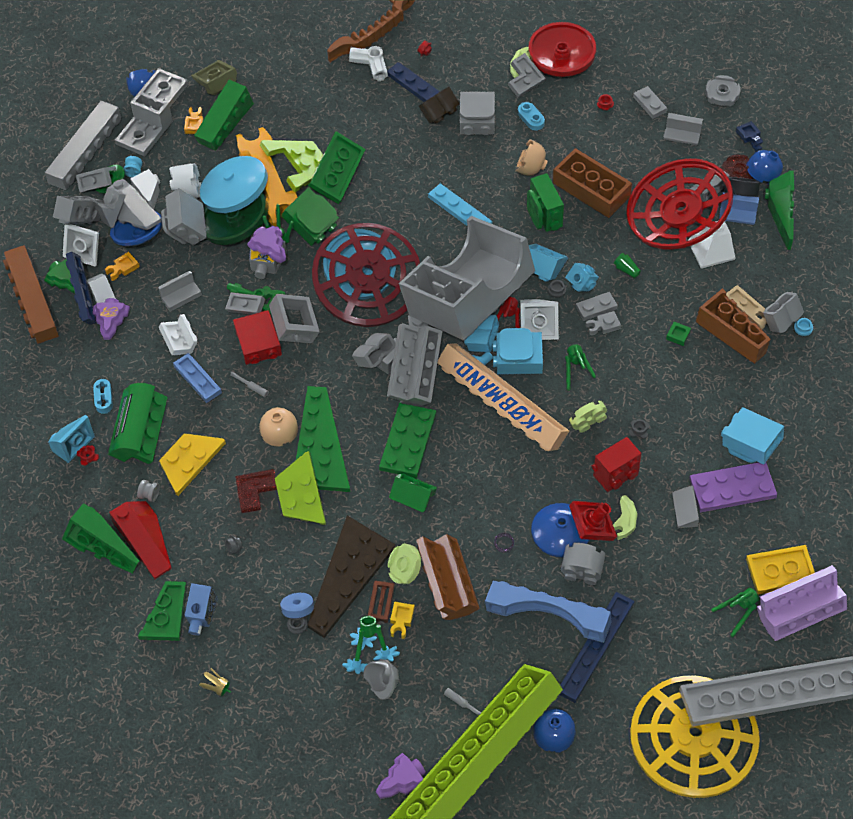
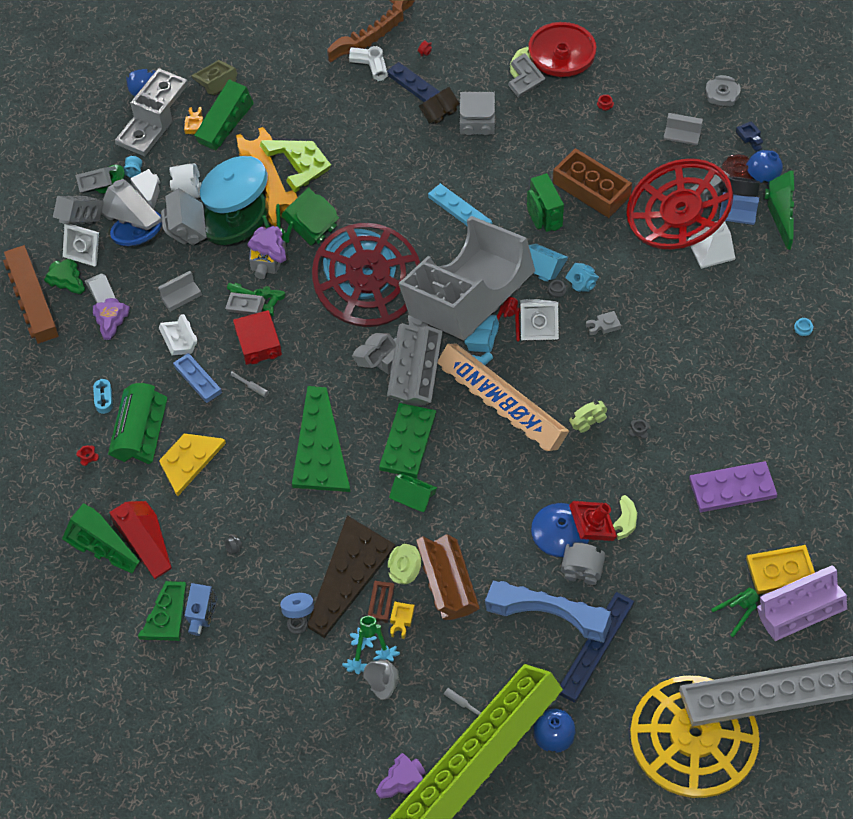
light grey brick [45,101,121,190] -> none
medium azure slope [48,415,95,463] -> none
dark blue plate [66,251,97,325] -> none
light grey slope [94,188,126,228] -> none
light orange plate [105,252,140,281] -> none
light grey wheel [137,479,160,502] -> none
pearl gold piece [199,668,231,696] -> none
clear red plate [235,469,277,513] -> none
light nougat cylinder [259,407,298,446] -> none
light grey window [269,294,320,343] -> none
lime wing [275,451,326,525] -> none
green plate [308,131,365,204] -> none
medium azure brick [493,328,543,374] -> none
clear purple axle [494,532,514,553] -> none
light nougat cylinder [516,139,548,176] -> none
medium azure plate [518,102,545,130] -> none
green plant [565,344,596,390] -> none
light grey plate [576,292,617,321] -> none
red brick [592,437,642,492] -> none
green cone [614,253,641,279] -> none
light grey plate [633,86,667,119] -> none
green plate [666,322,691,346] -> none
light grey slope [672,486,699,528] -> none
dark orange wedge [696,288,771,364] -> none
medium azure brick [721,407,784,465] -> none
tan plate [726,285,767,330] -> none
light grey brick [763,292,804,333] -> none

